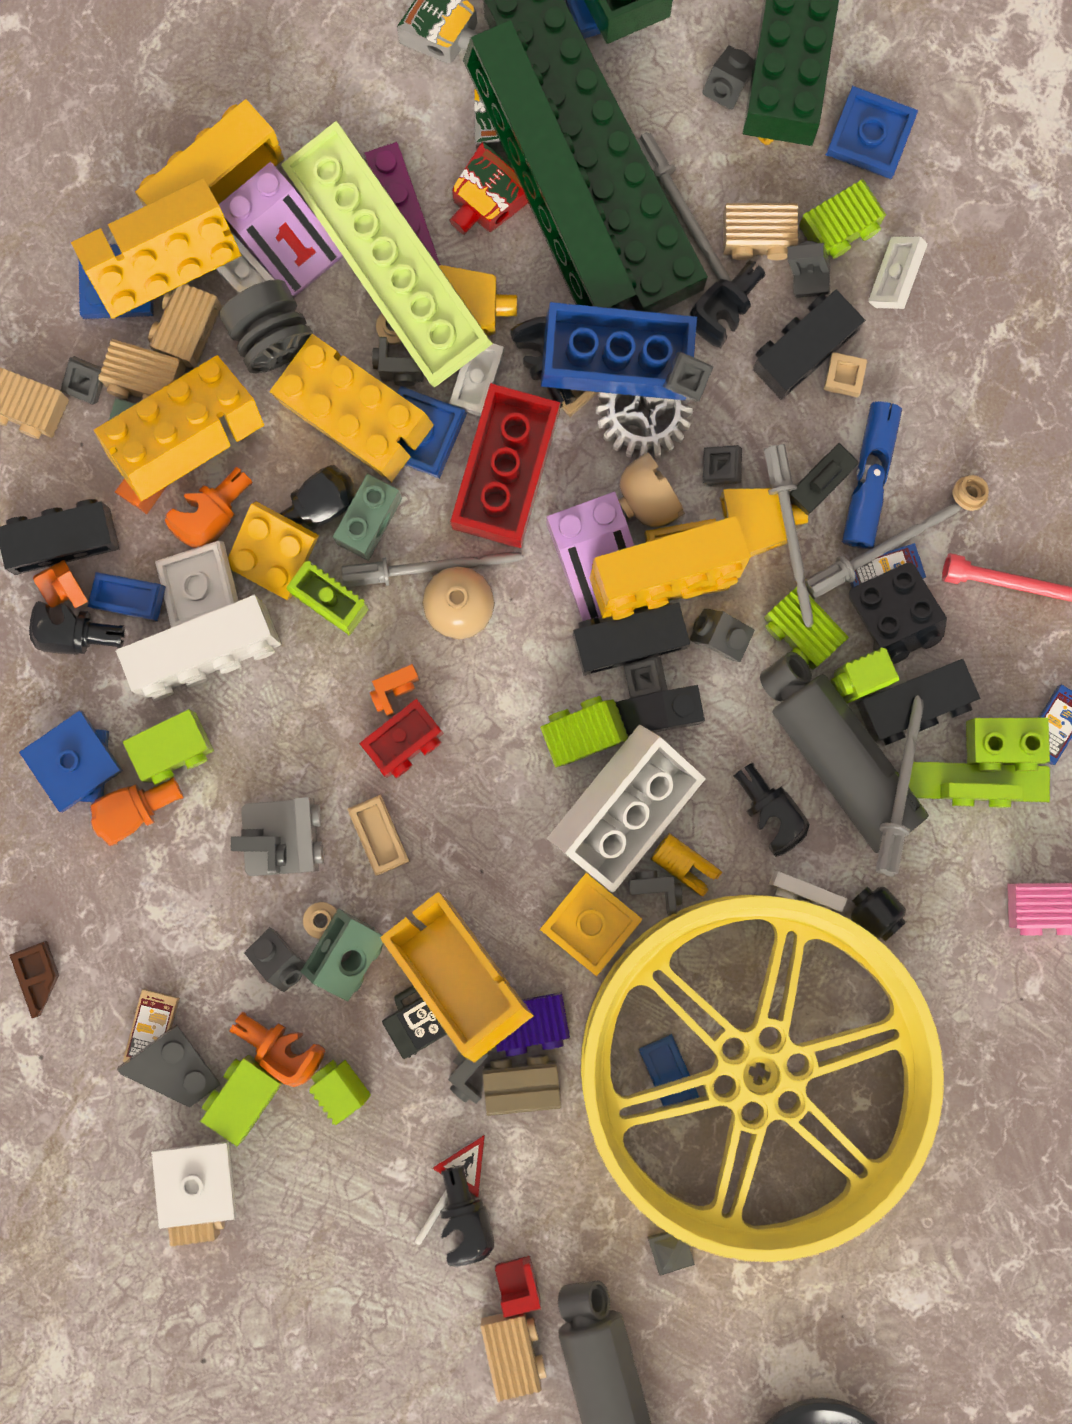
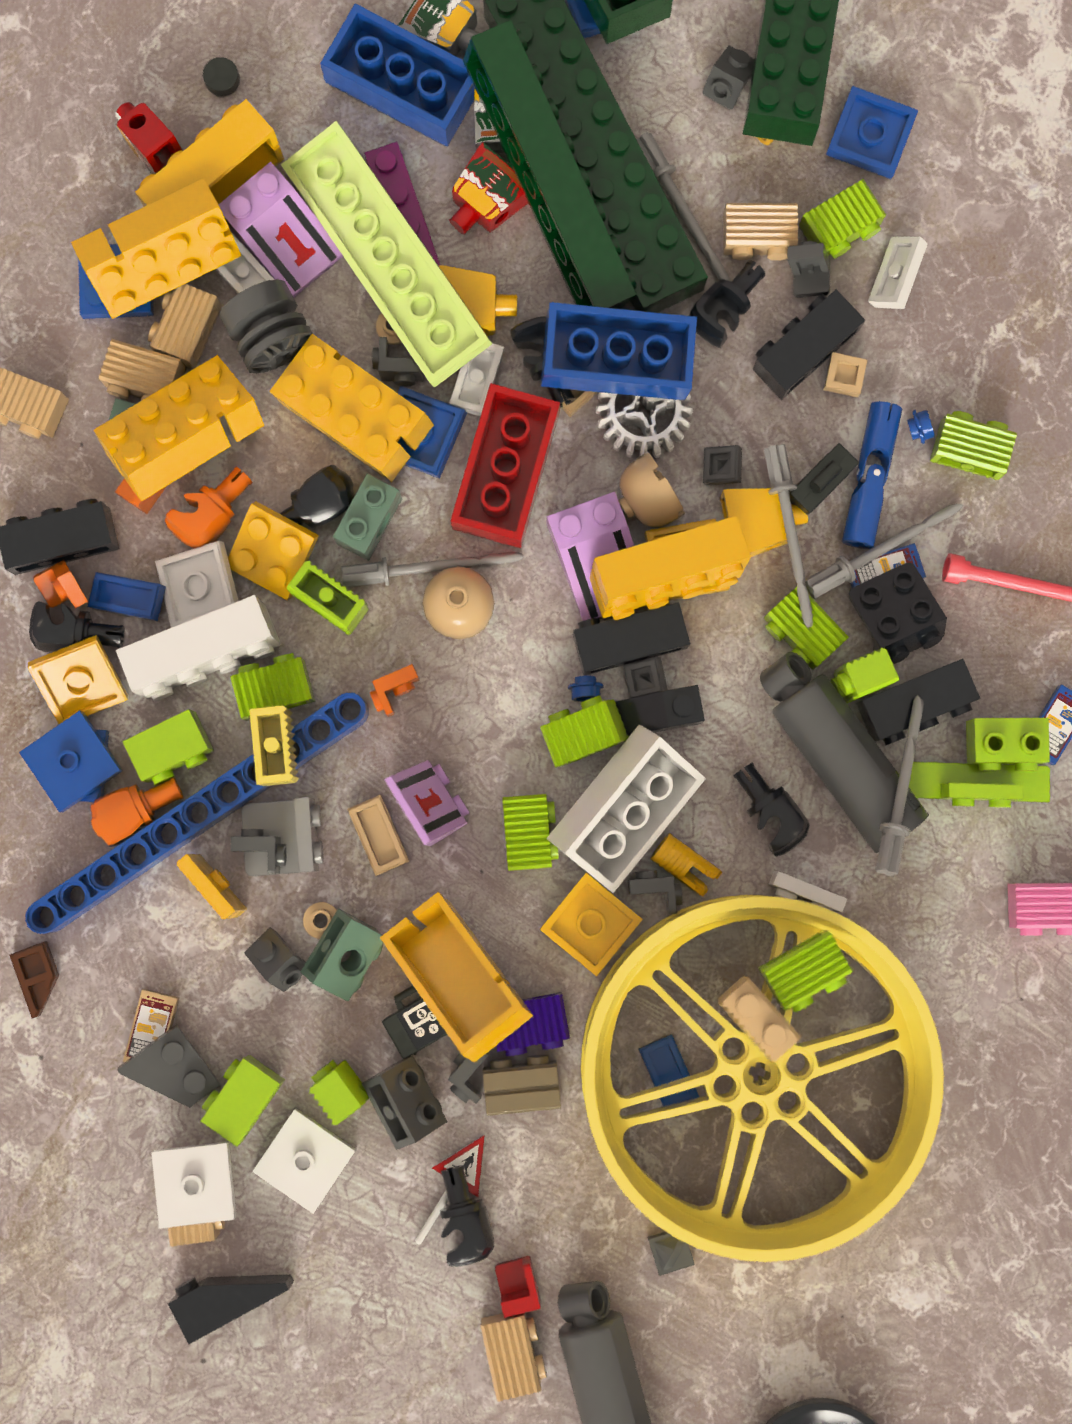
dark grey tile [60,356,103,405] -> none
orange piece [230,1012,325,1087] -> none
red bracket [359,698,444,778] -> none
dark grey tile [663,352,714,402] -> none
dark grey bracket [690,609,755,662] -> none
black head [851,886,906,941] -> none
tan plate [952,475,989,511] -> none
none -> blue beam [25,693,369,934]
none -> yellow plate [28,635,128,724]
none -> red torso [115,102,183,174]
none -> black slope [168,1274,294,1345]
none -> yellow plate [176,854,247,919]
none -> pearl dark grey tile [203,57,240,96]
none -> lime brick [230,653,315,721]
none -> light yellow brick [249,705,299,786]
none -> white plate [252,1108,356,1214]
none -> blue brick [320,3,475,147]
none -> dark grey brick [362,1056,447,1150]
none -> lavender slope [385,760,469,846]
none -> lime brick [502,794,559,871]
none -> blue plate [568,675,604,702]
none -> tan brick [718,975,801,1061]
none -> lime brick [758,930,853,1013]
none -> blue plate [907,409,935,444]
none -> lime brick [930,411,1017,480]

